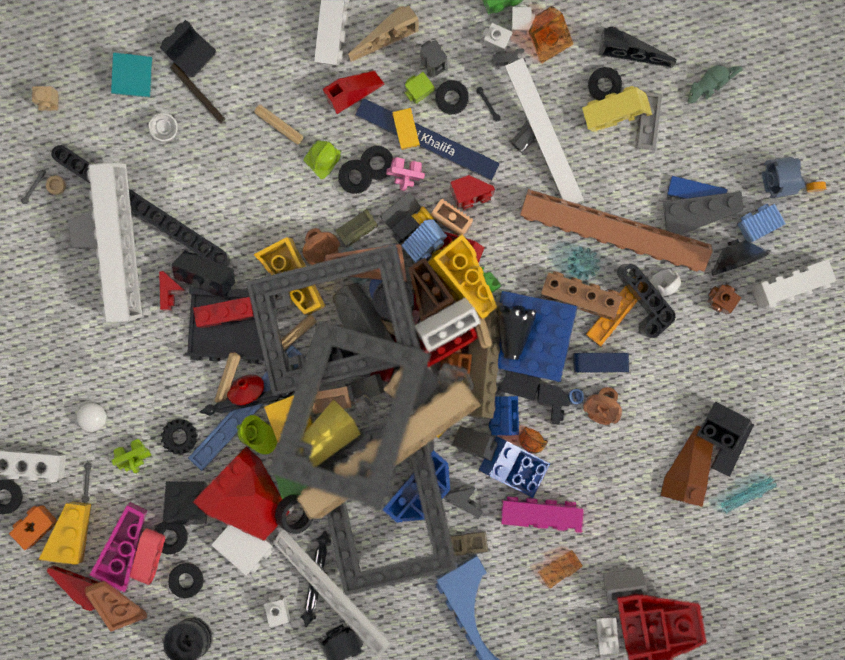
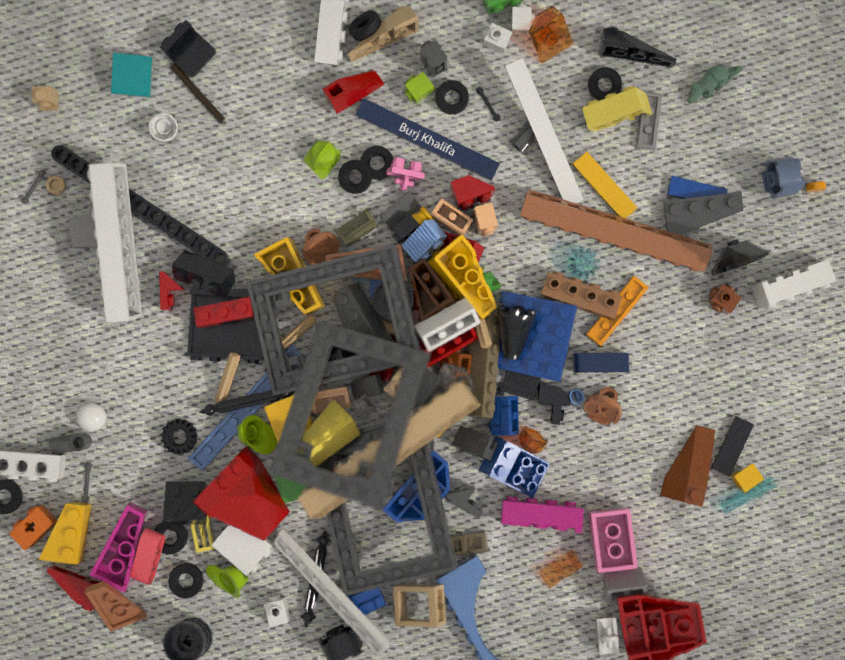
lime hips [111,439,152,474] -> none
red dish [227,374,264,405] -> none
tan axle [254,105,304,145] -> none
black tyre [275,495,314,534] -> none
yellow tile [392,108,420,150] -> none
dark grey plate [492,48,526,67] -> none
black beam [617,264,676,338] -> none
white hair [650,269,681,296] -> none
black slope [697,401,752,454] -> none
light blue brick [737,203,786,243] -> none
none -> dark grey piece [49,433,92,454]
none -> light yellow tile [190,516,215,553]
none -> lime piece [206,565,249,598]
none -> blue brick [347,588,387,615]
none -> black tyre [349,10,381,41]
none -> tan window [392,583,446,628]
none -> light nougat brick [473,203,498,237]
none -> yellow tile [572,152,637,218]
none -> bright pink brick [588,507,638,573]
none -> yellow panel [730,463,764,492]

